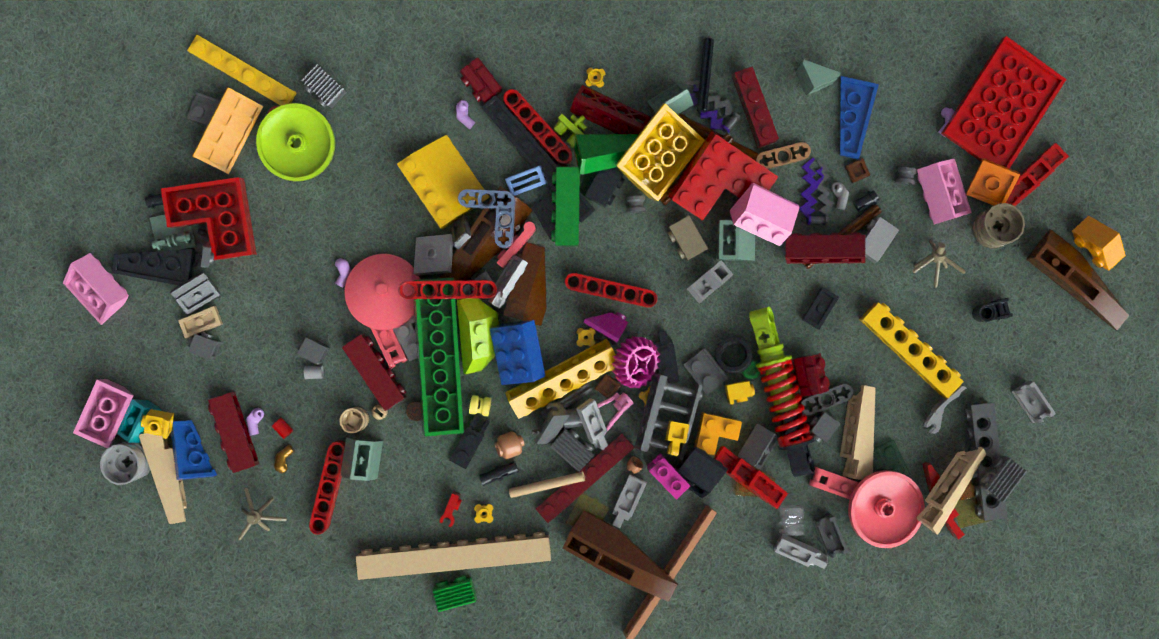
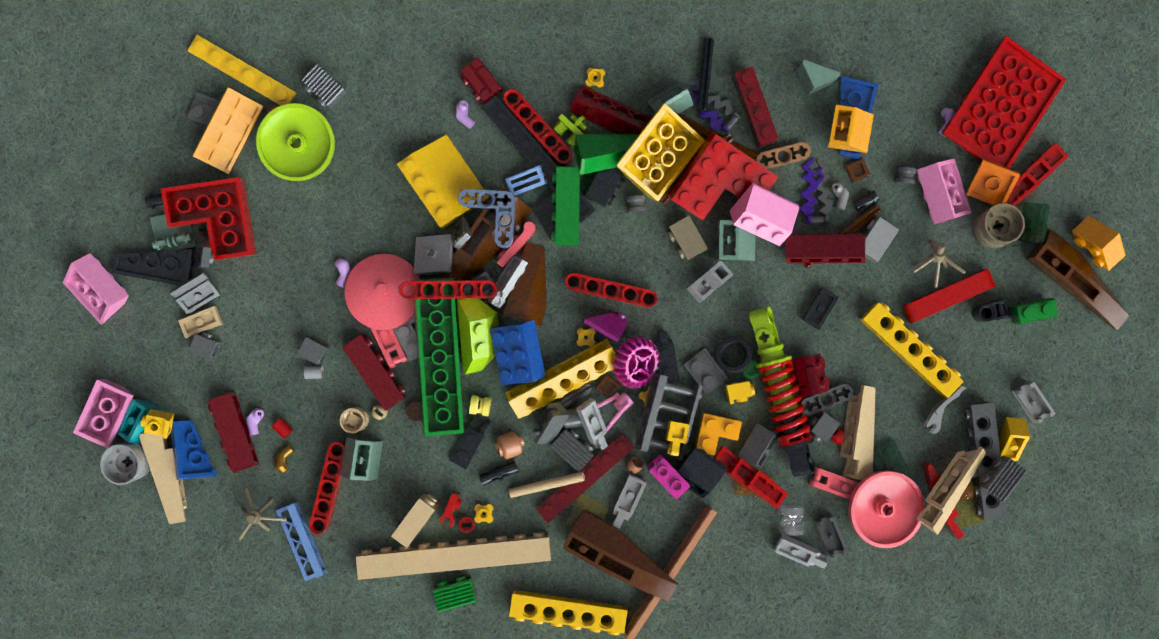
none -> medium blue fence [276,501,327,581]
none -> tan brick [391,494,439,548]
none -> red hinge [459,517,475,533]
none -> yellow brick [509,590,628,635]
none -> light orange slope [828,105,874,153]
none -> red hinge [830,429,845,445]
none -> red beam [902,268,996,323]
none -> yellow slope [999,417,1030,461]
none -> green brick [1009,298,1058,325]
none -> clear green plate [1015,203,1050,243]

